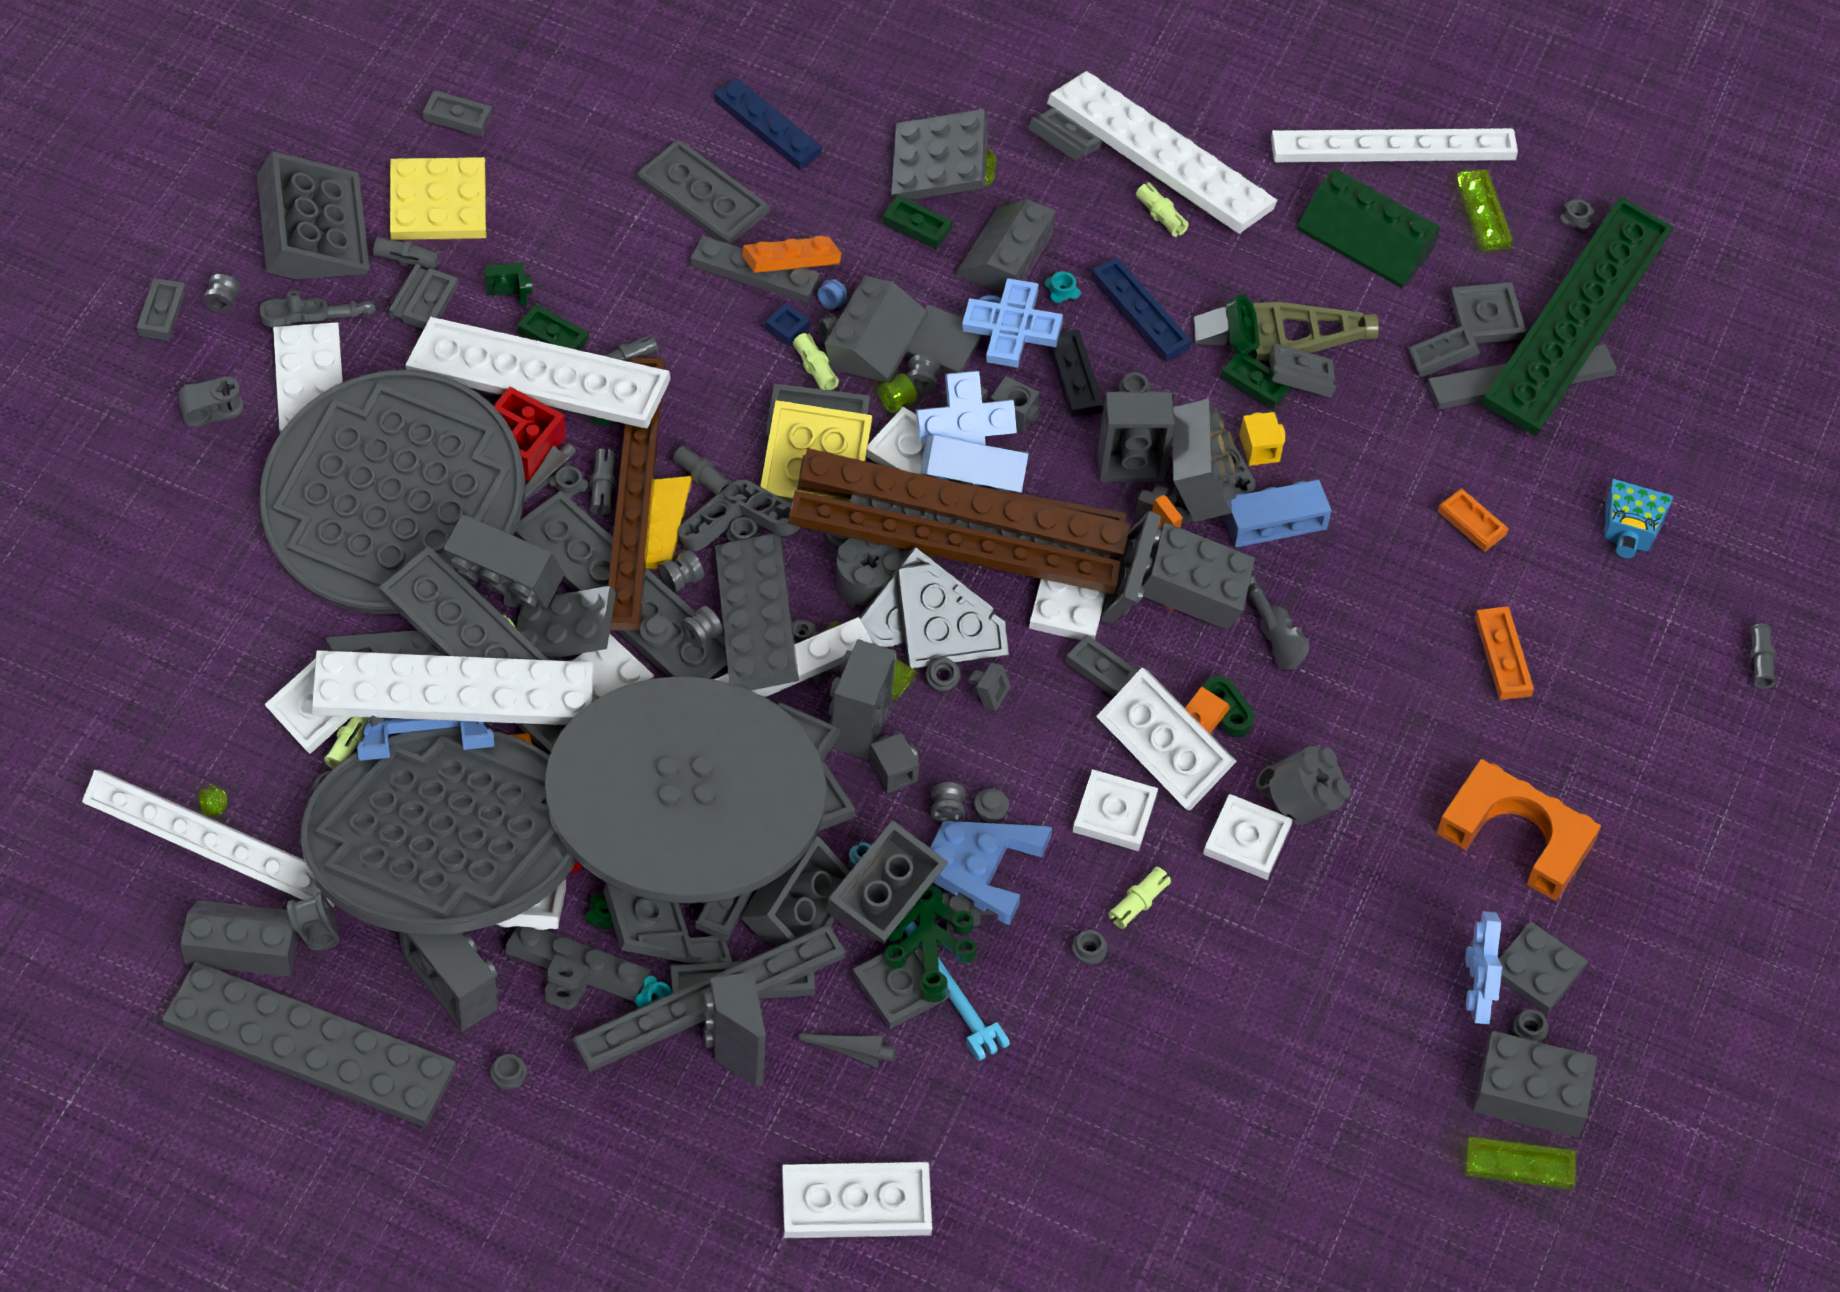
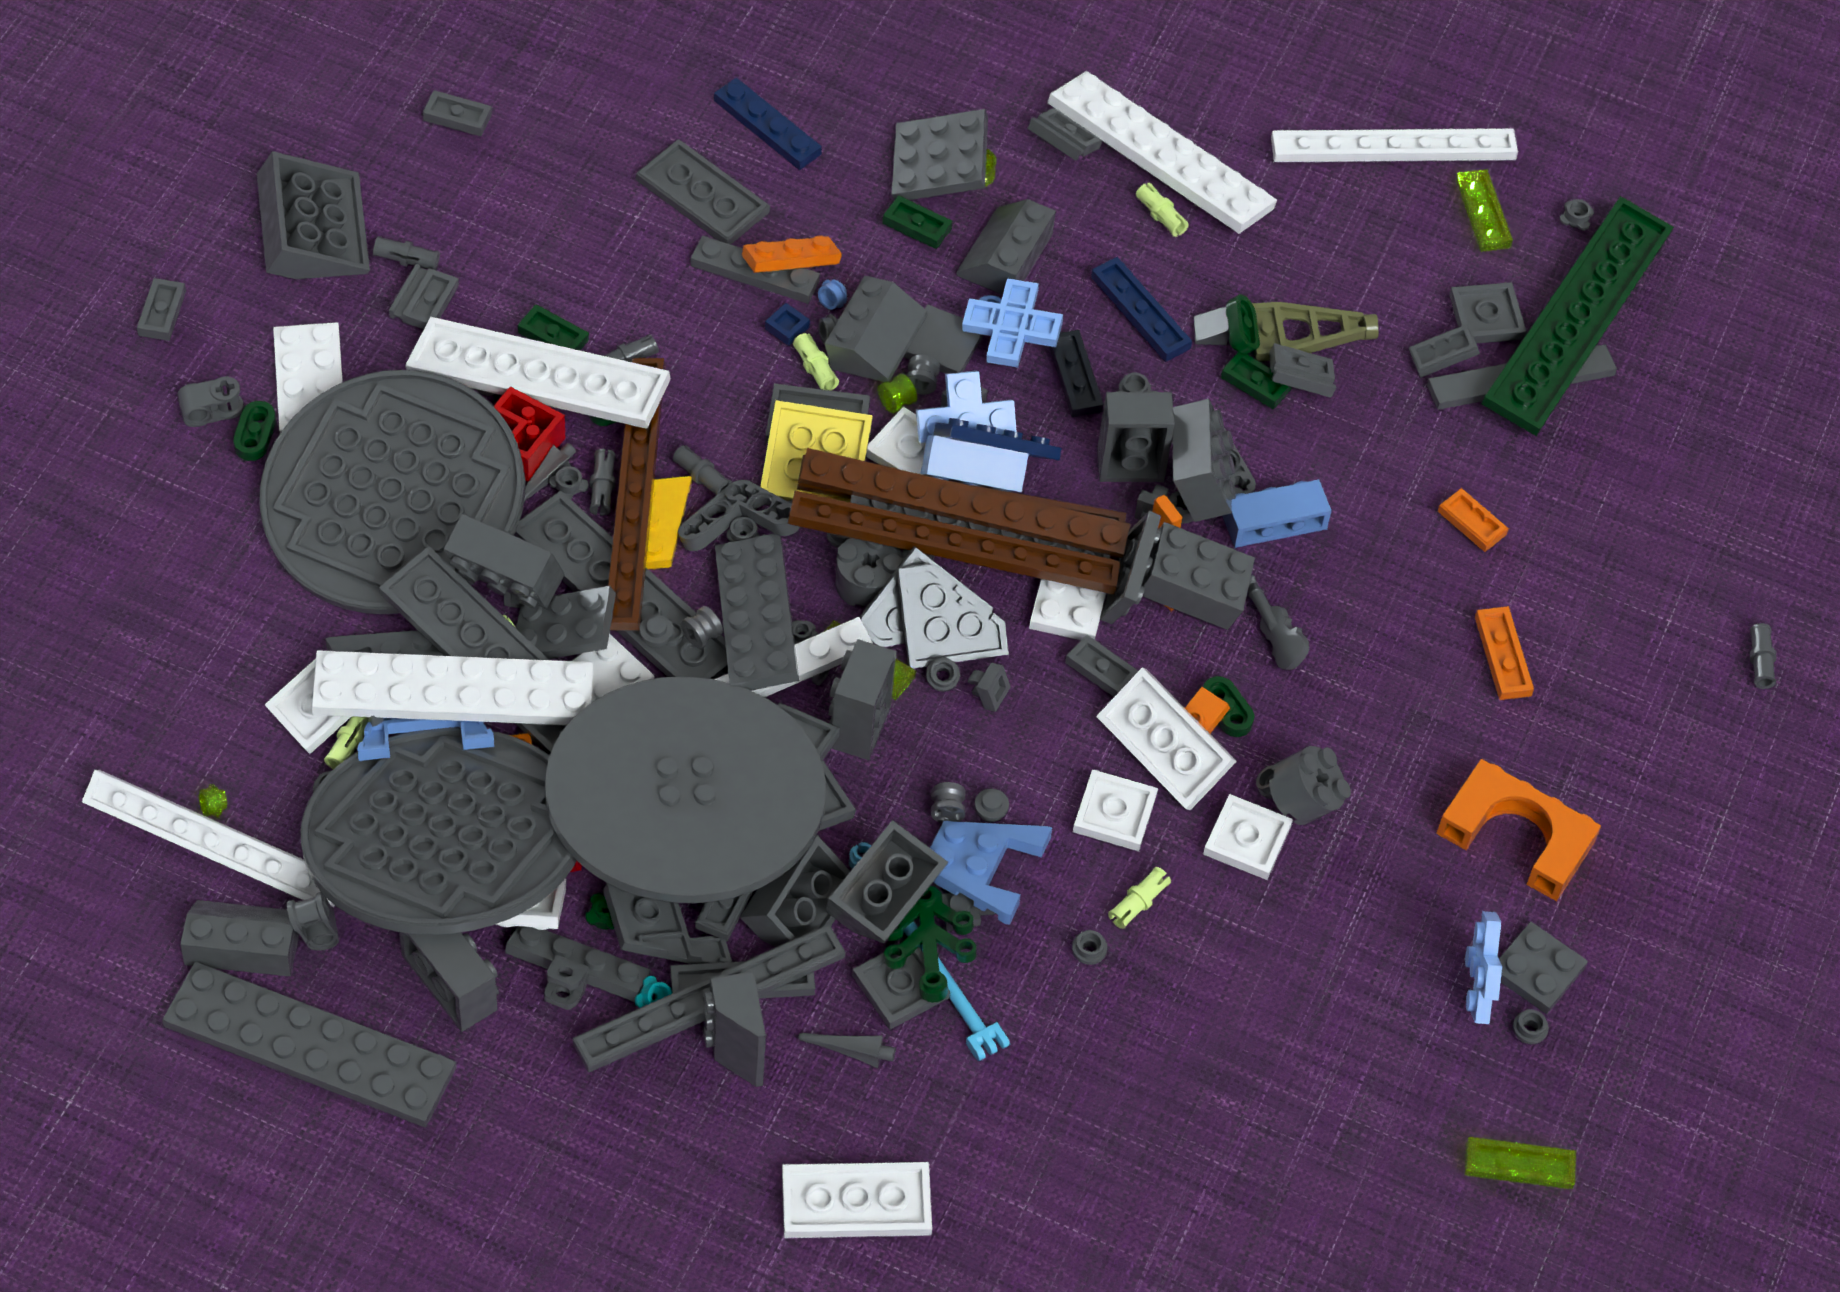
flat silver wheel [203,274,241,314] -> none
dark grey piece [260,291,375,327] -> none
light yellow plate [390,157,486,240] -> none
dark green bracket [484,262,532,306] -> none
dark grey plate [491,1054,527,1090] -> none
dark grey wheel [658,549,704,593] -> none
dark grey brick [869,732,919,794] -> none
dark grey brick [990,376,1041,433] -> none
teal plate [1045,272,1081,303] -> none
yellow brick [1240,412,1285,466] -> none
dark green slope [1297,168,1440,289] -> none
dark grey brick [1473,1031,1597,1138] -> none
dark azure torso [1604,479,1673,558] -> none
none -> dark green plate [233,401,276,461]
none -> dark blue plate [933,418,1062,461]

